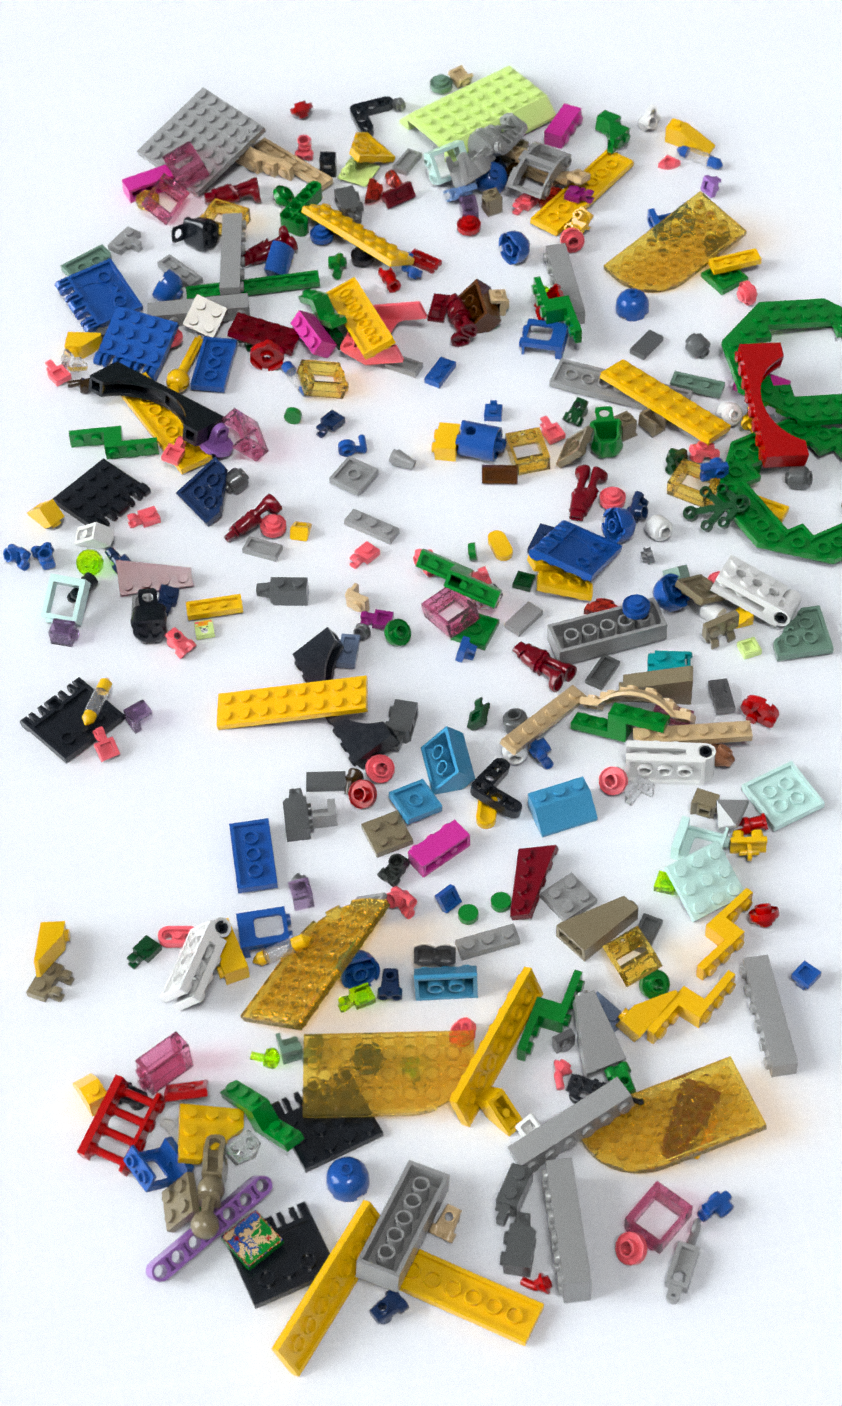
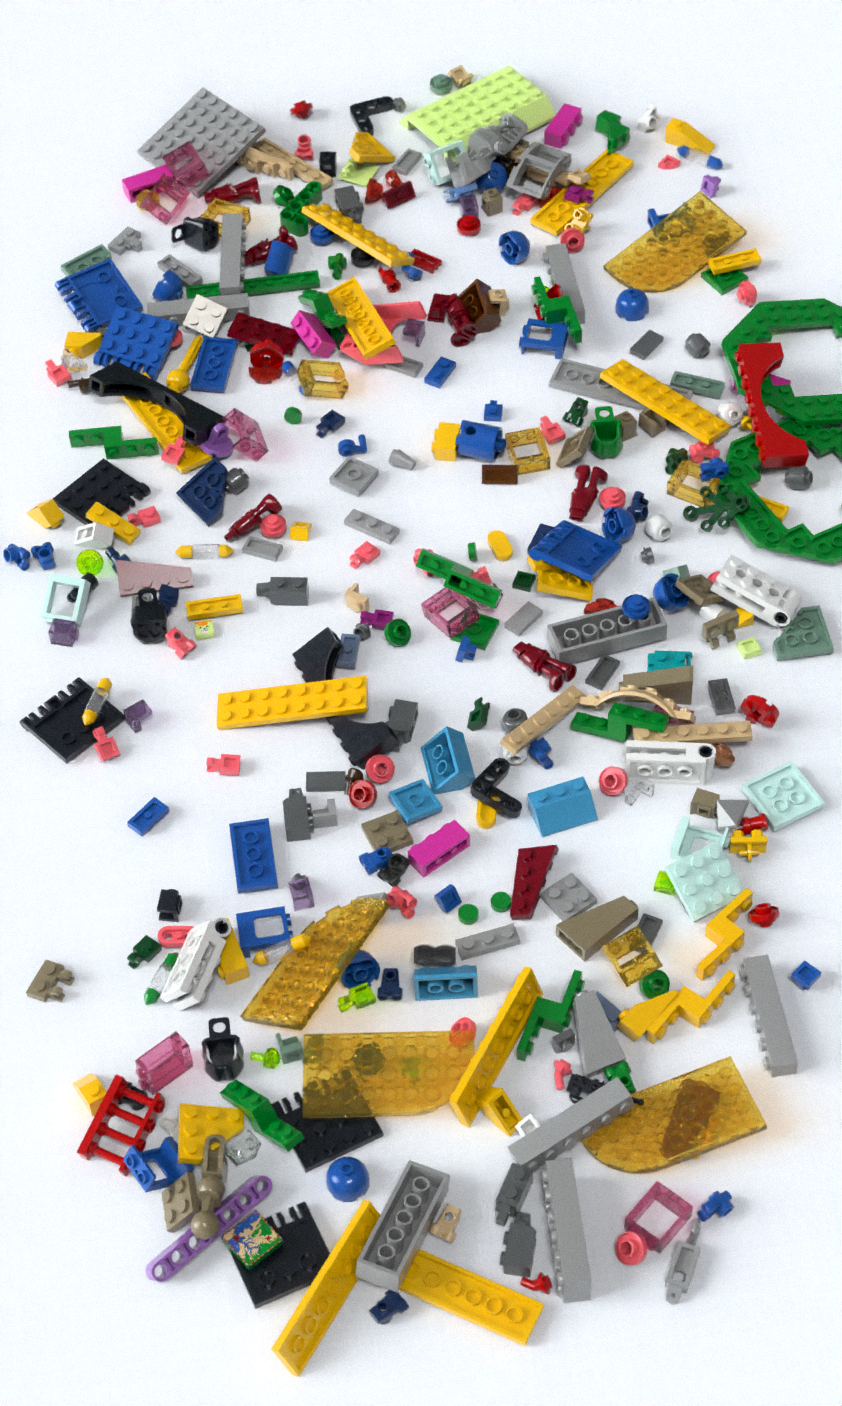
yellow slope [34,921,70,977] -> none
red tile [164,1079,209,1102] -> none
none -> yellow plate [86,501,141,545]
none -> blue plate [127,797,169,836]
none -> piece [144,952,179,1005]
none -> black window [157,889,182,922]
none -> piece [175,544,234,559]
none -> black piece [201,1017,244,1082]
none -> coral plate [206,754,241,775]
none -> clear red plate [248,367,283,384]
none -> blue plate [358,846,393,875]
none -> clear purple panel [402,319,425,347]

